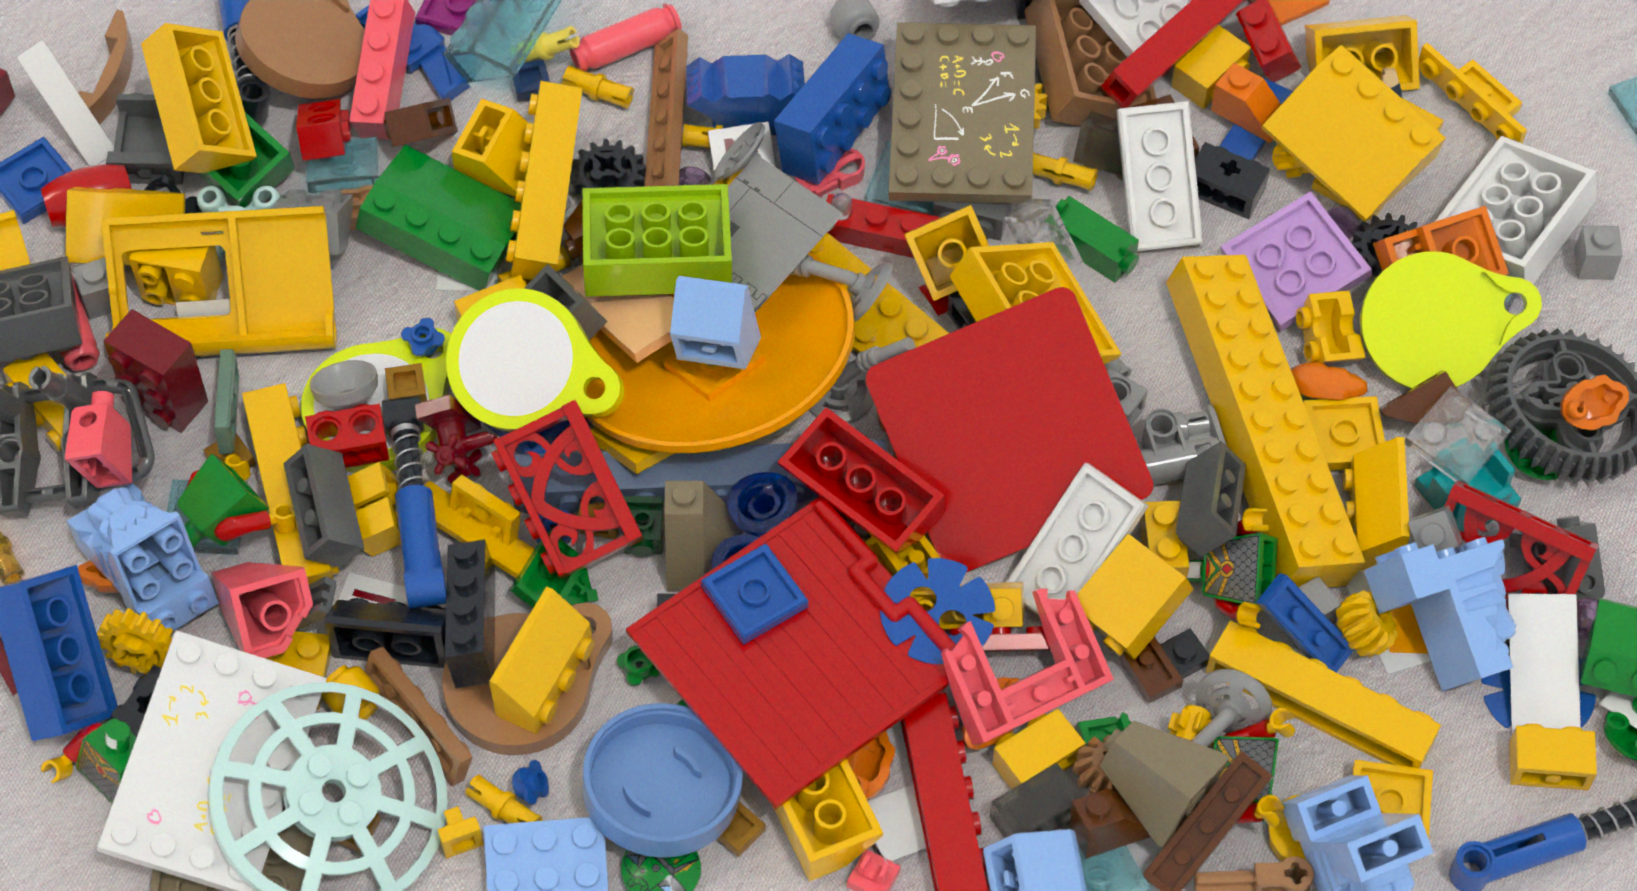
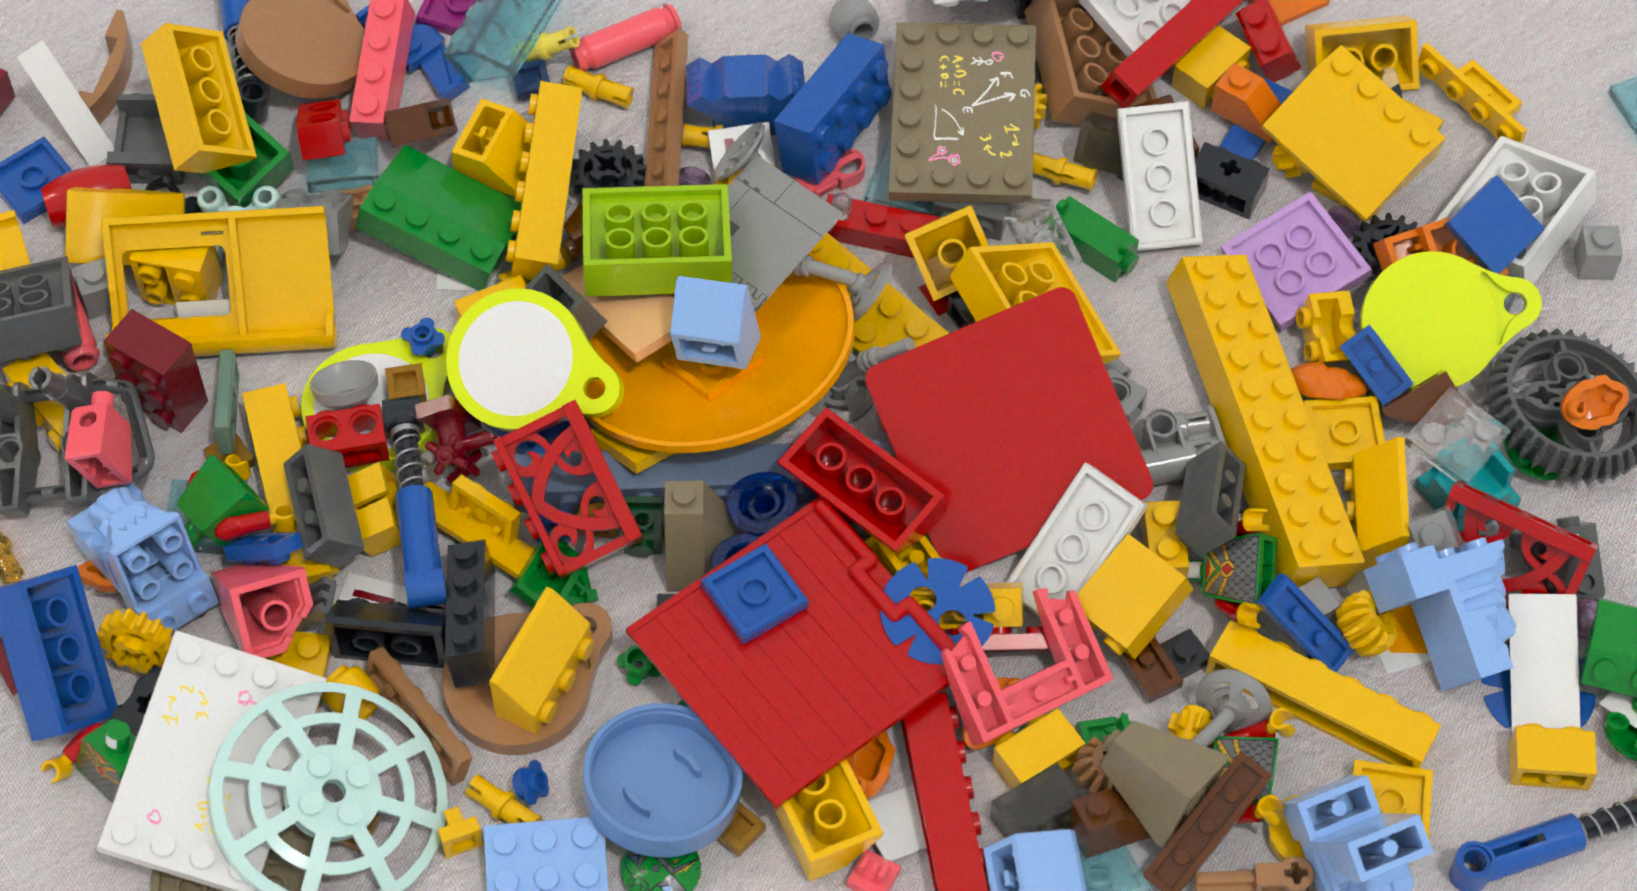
none -> blue plate [223,532,304,565]
none -> blue plate [1339,324,1414,405]
none -> blue tile [1444,175,1545,274]

